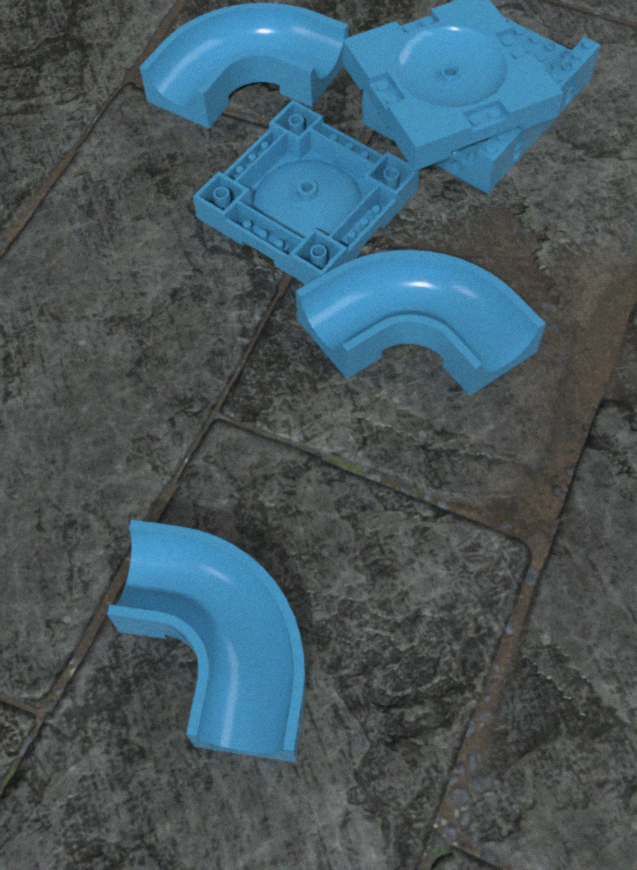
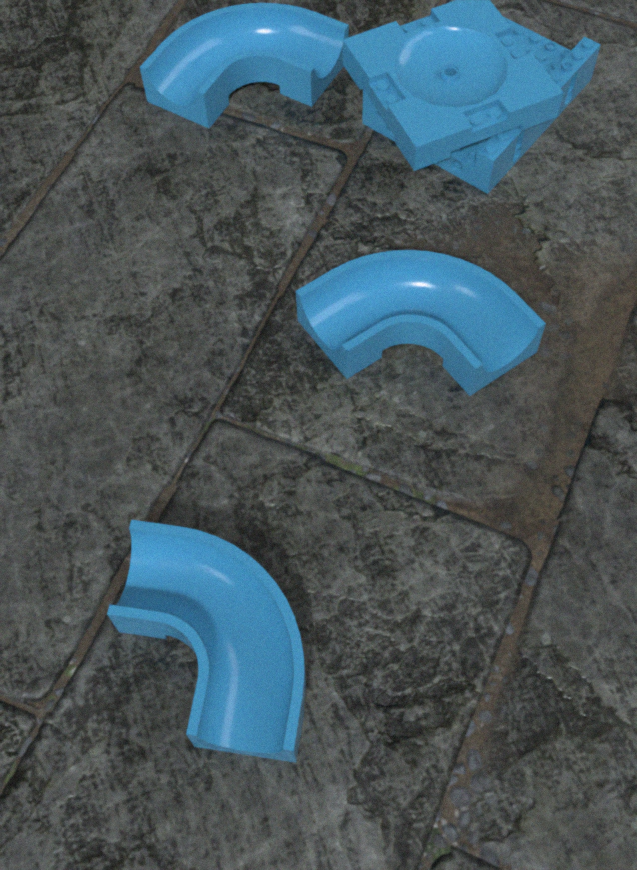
dark azure brick [193,100,420,284] -> none

